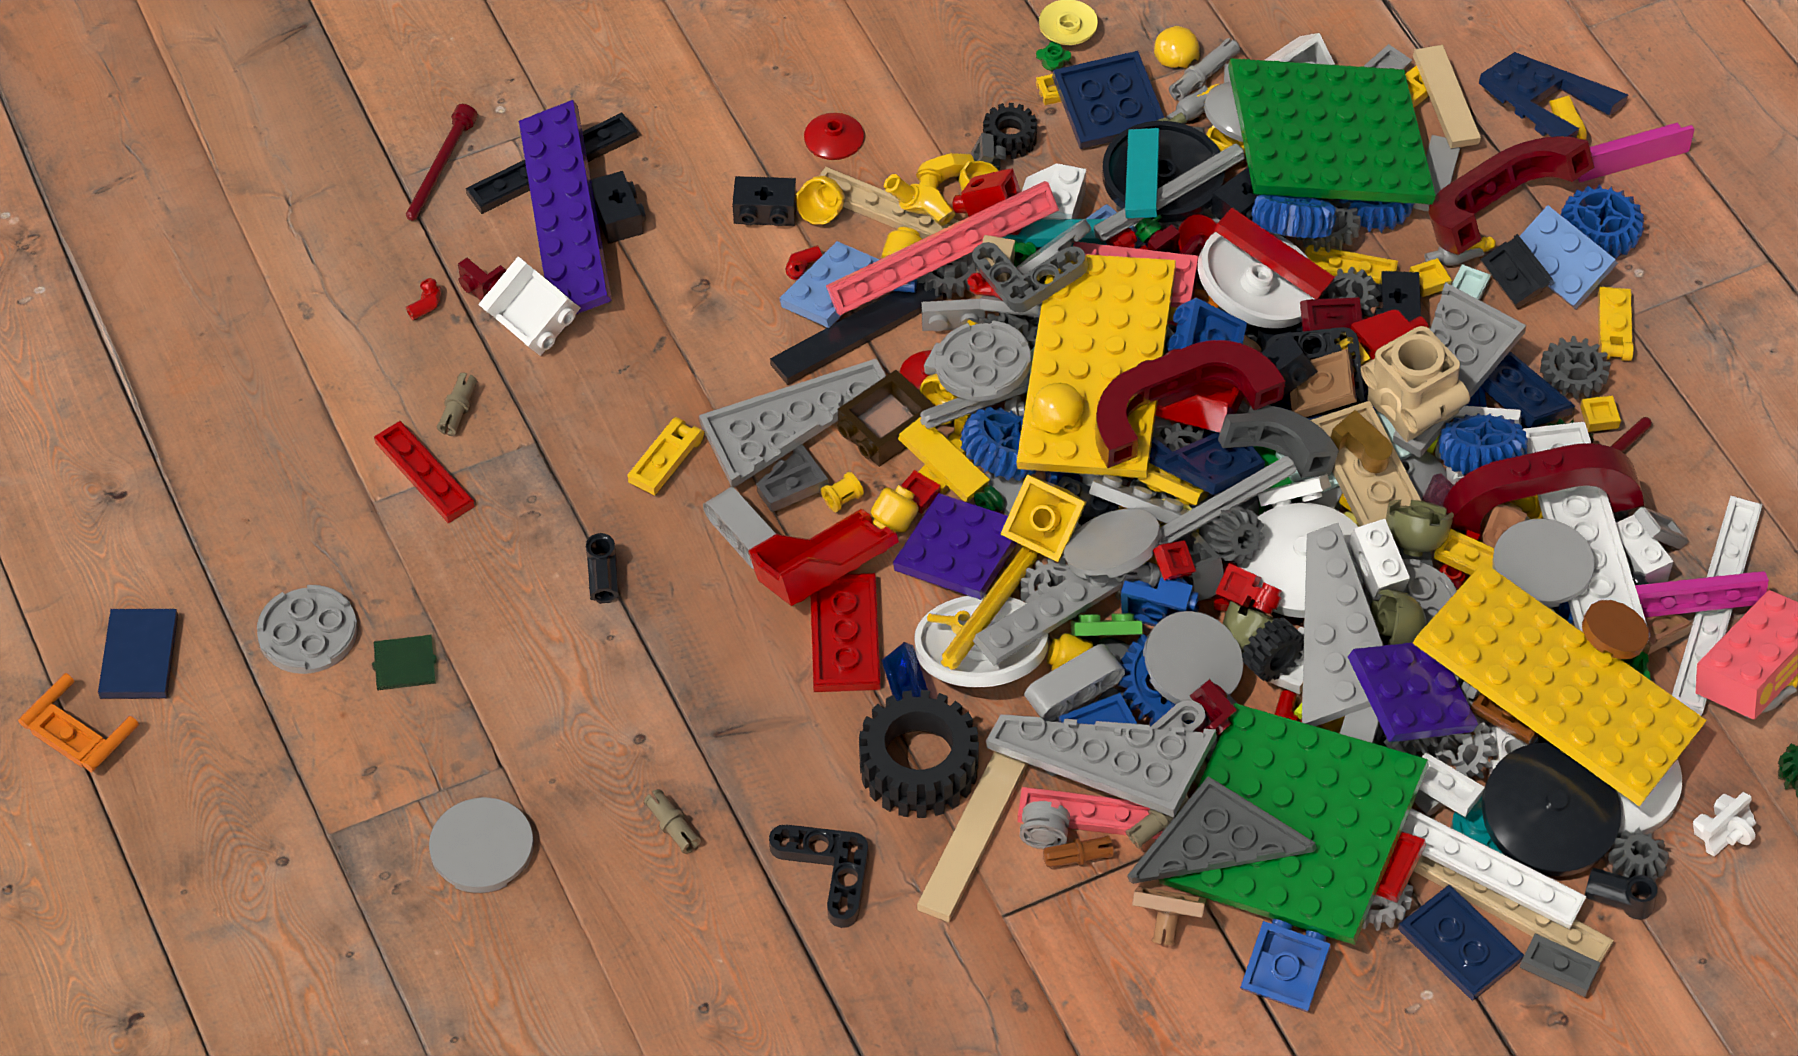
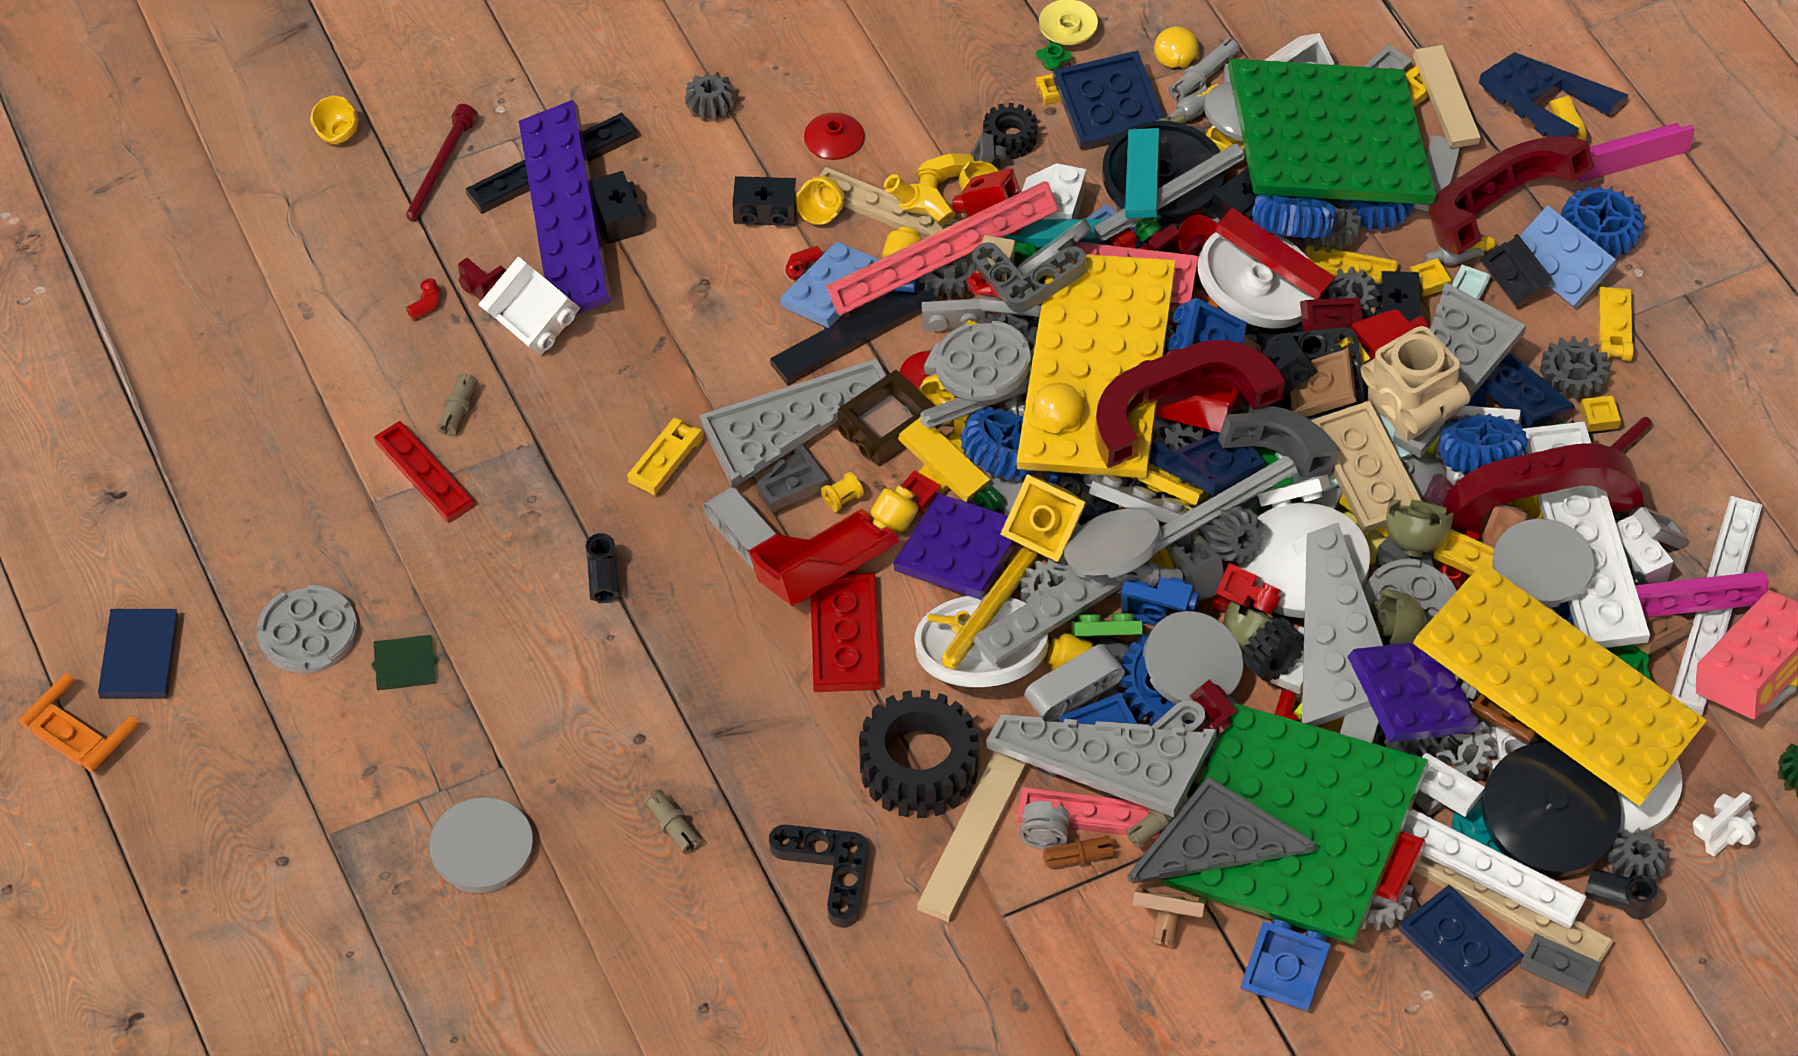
clear blue plate [881,642,928,701] -> none
red plate [1153,540,1196,580] -> none
pearl gold leg [1330,410,1393,473] -> none
white brick [1348,519,1410,601] -> none
dark orange tile [1582,600,1649,659] -> none
none -> yellow hair [310,95,359,144]
none -> dark grey gear [685,72,736,122]

